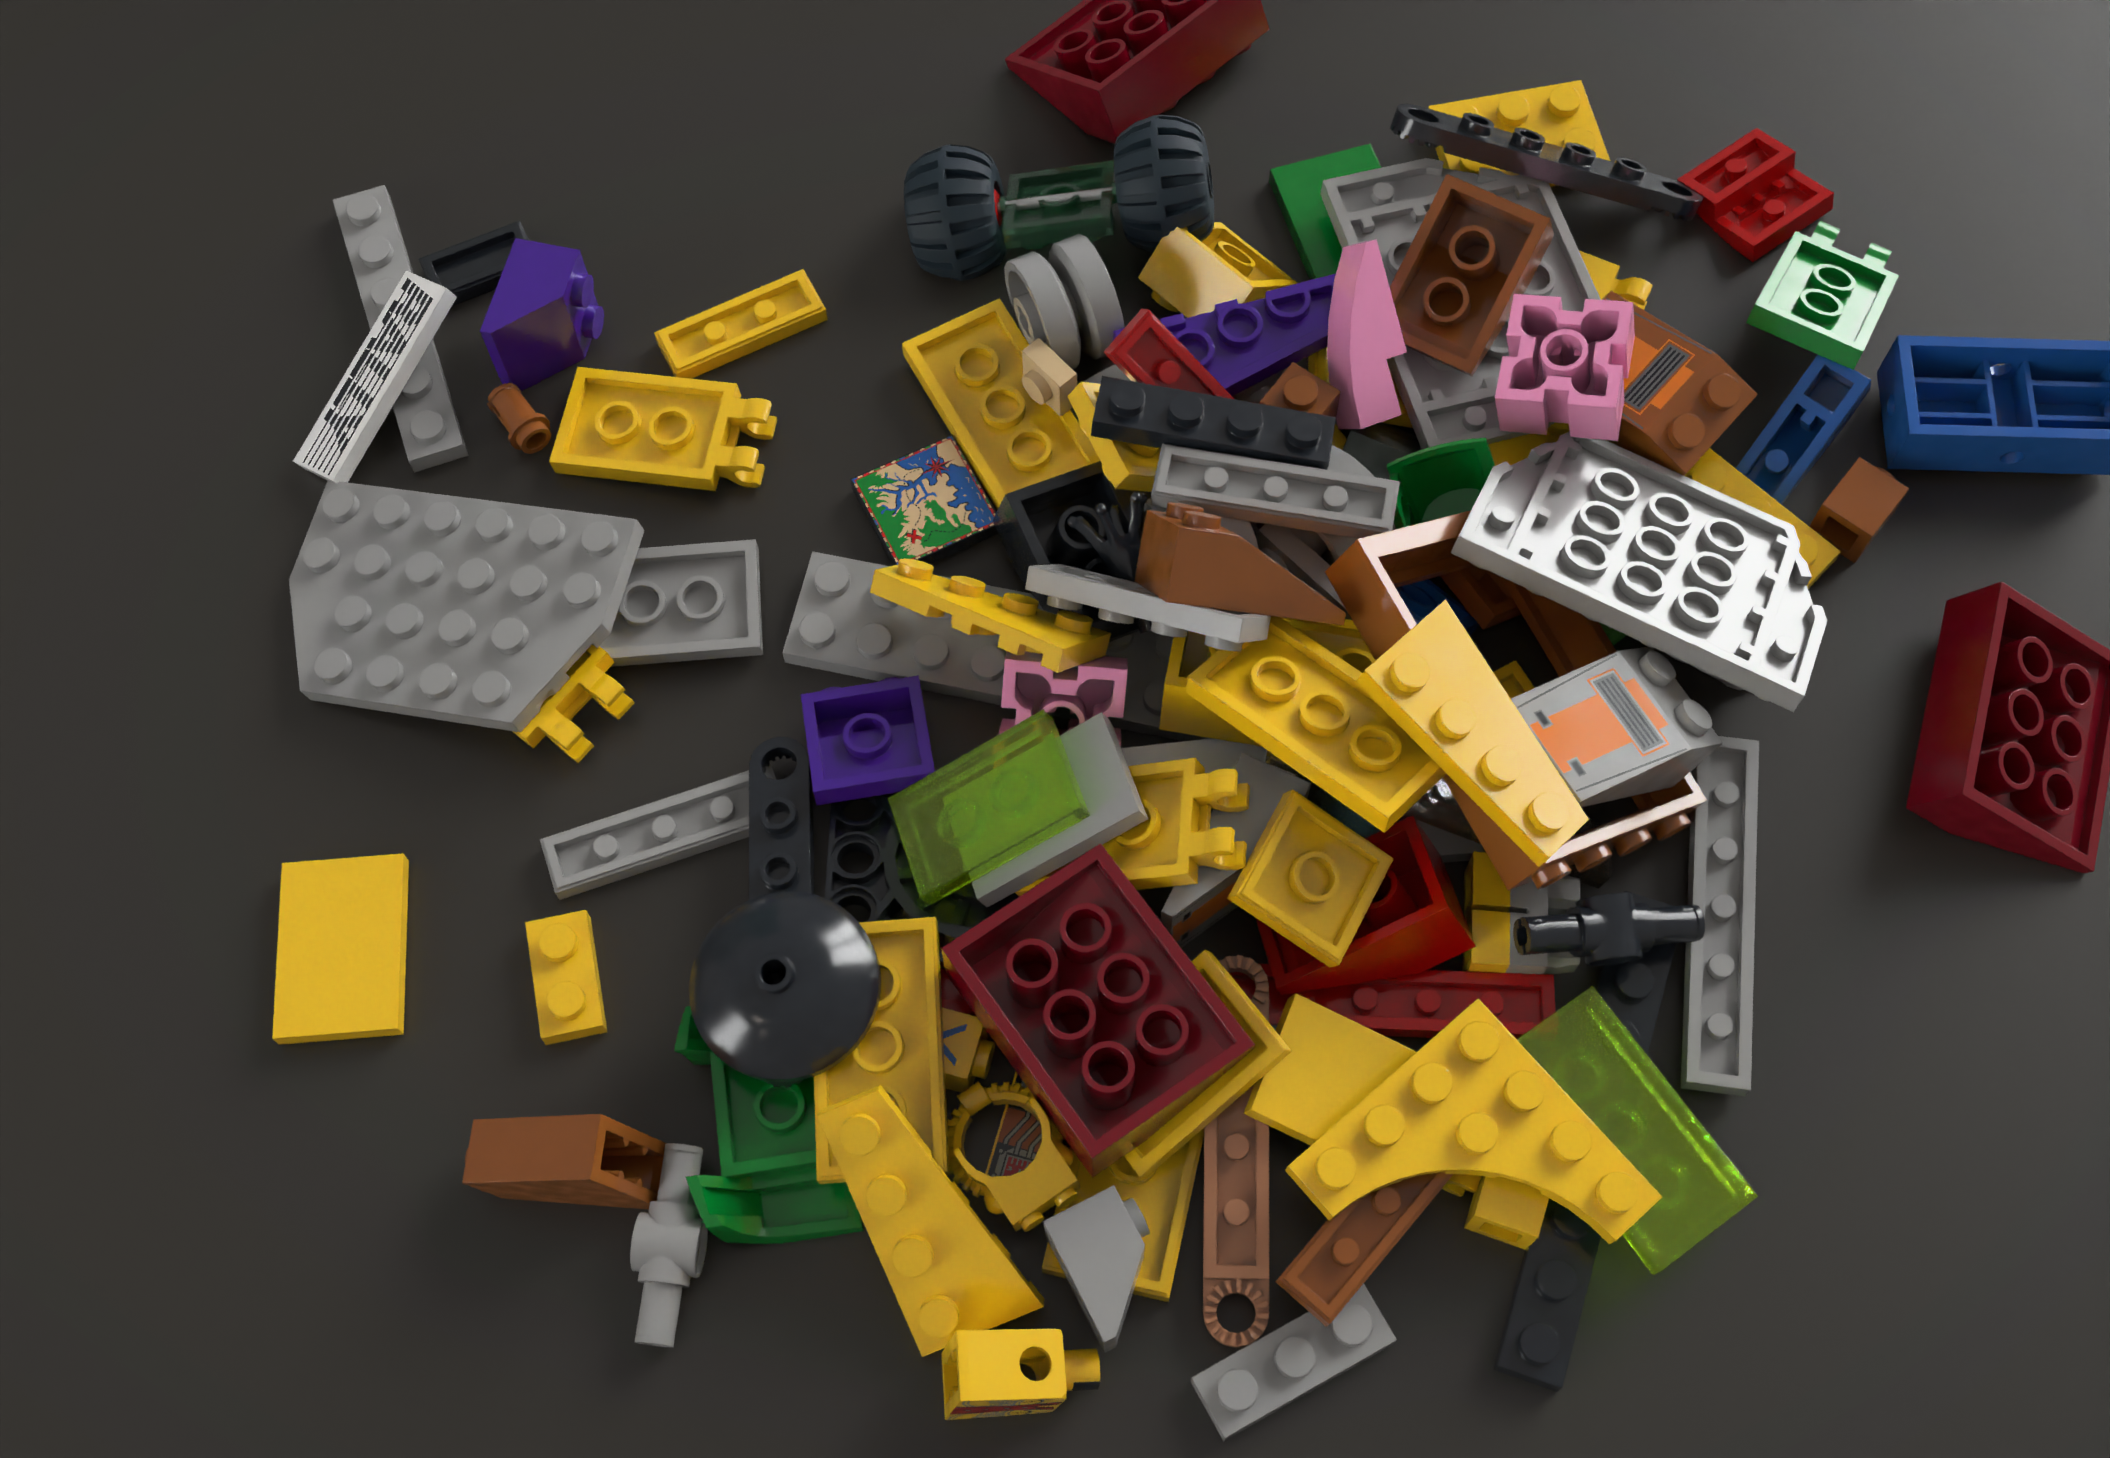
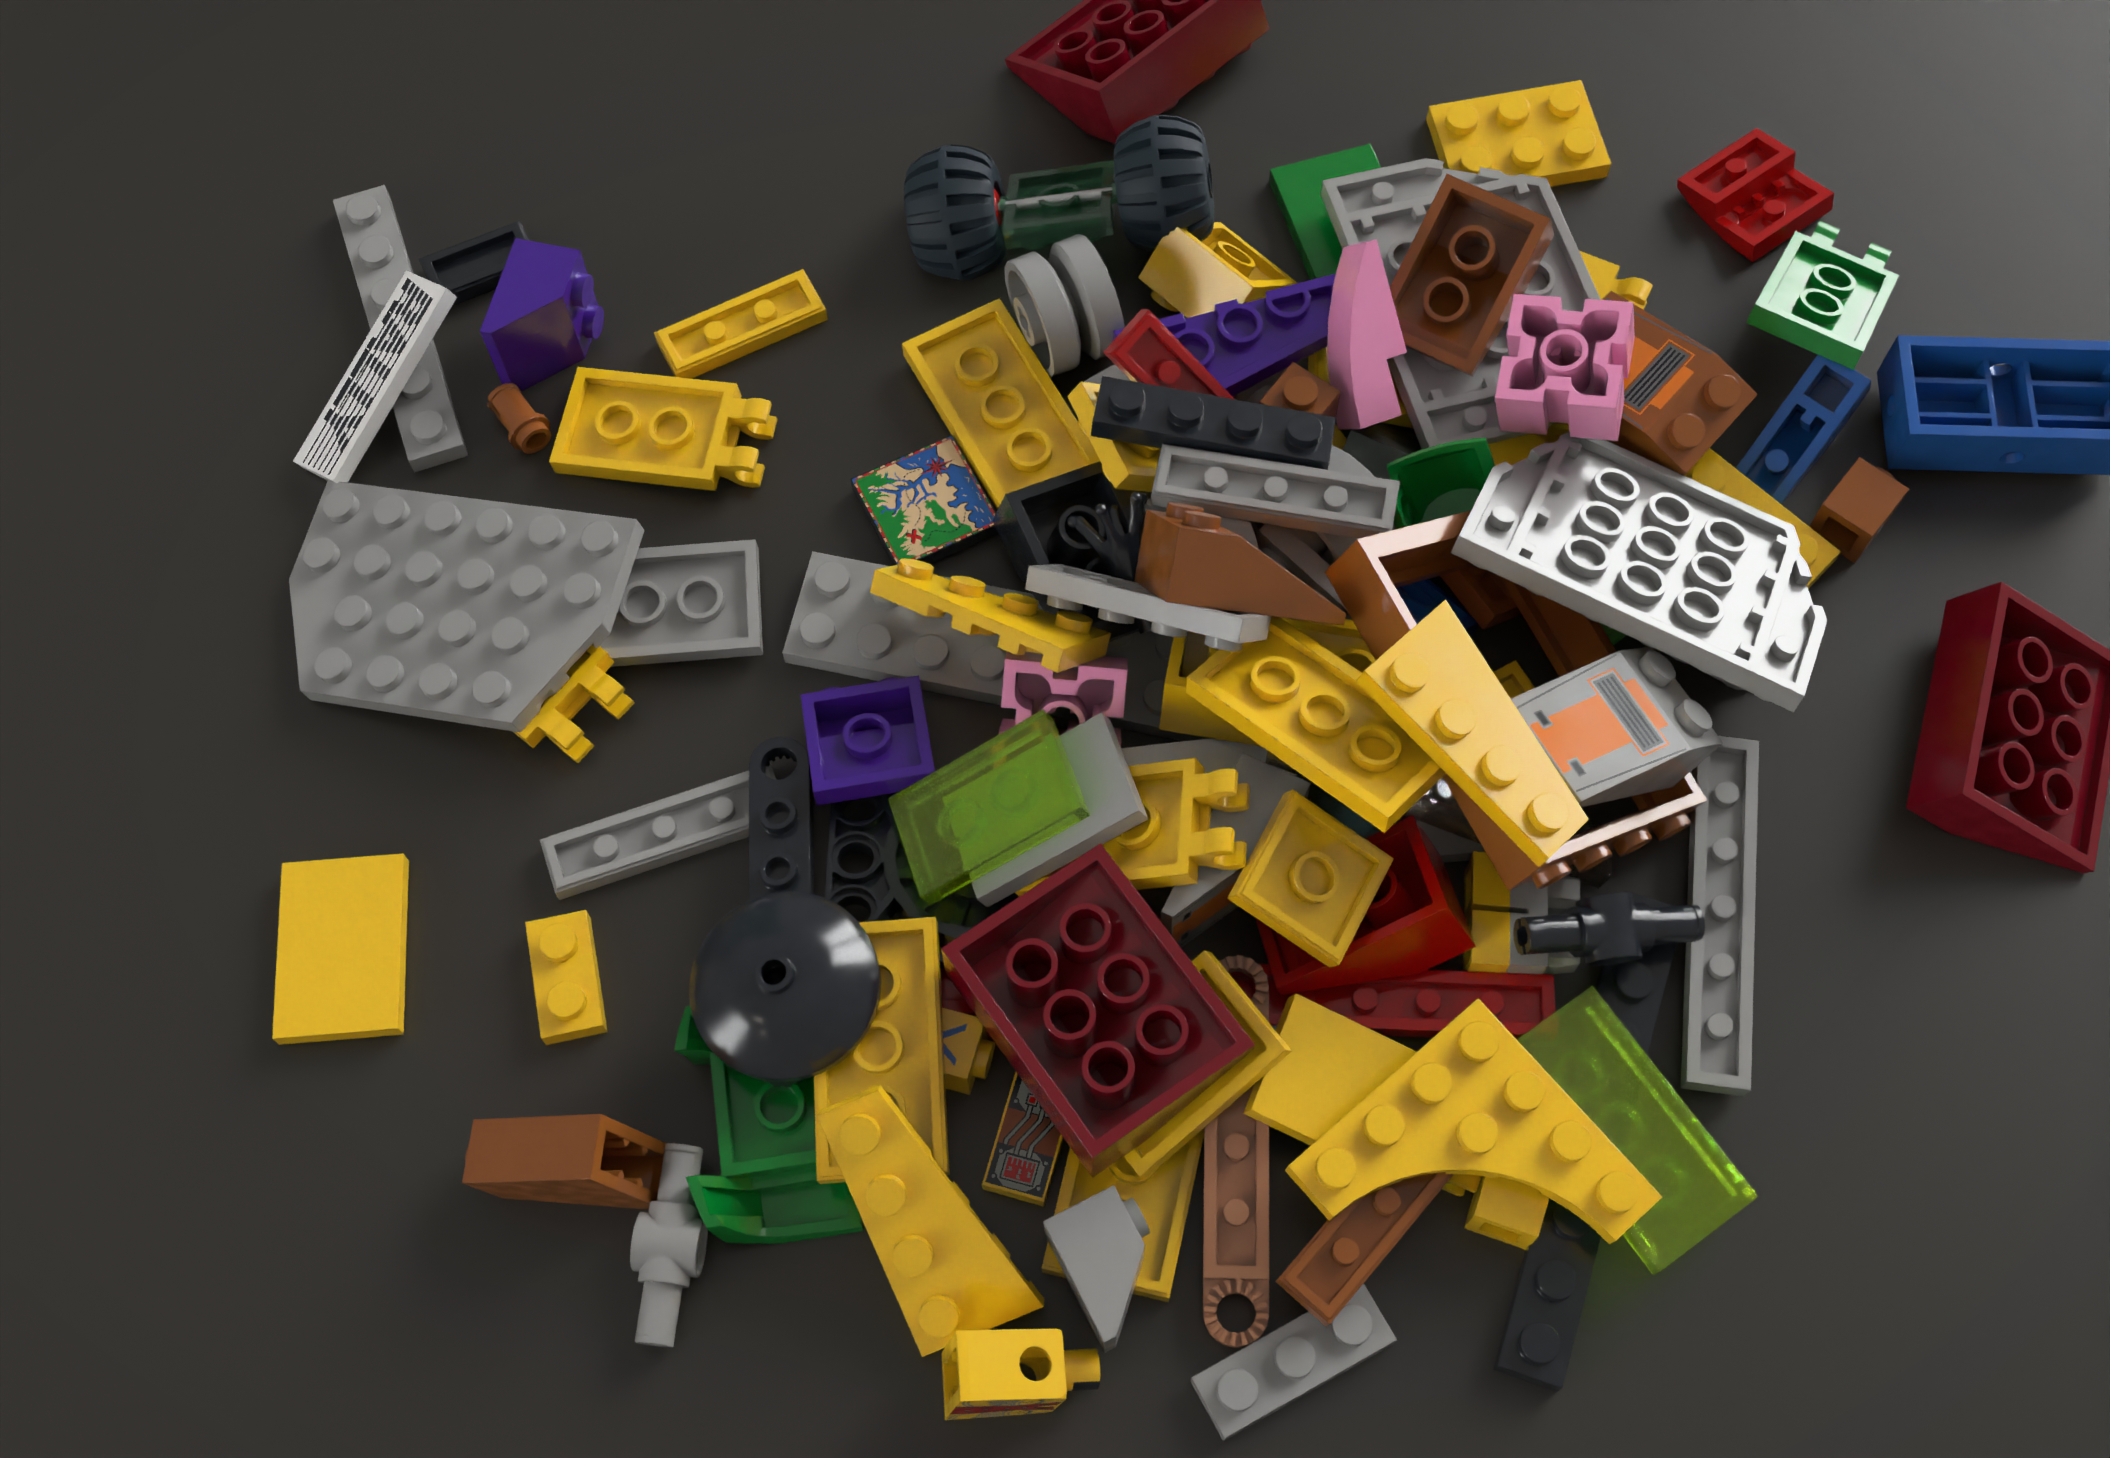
yellow piece [947,1081,1081,1232] -> none
tan plate [1022,338,1077,417] -> none
black plate [1390,104,1703,221] -> none

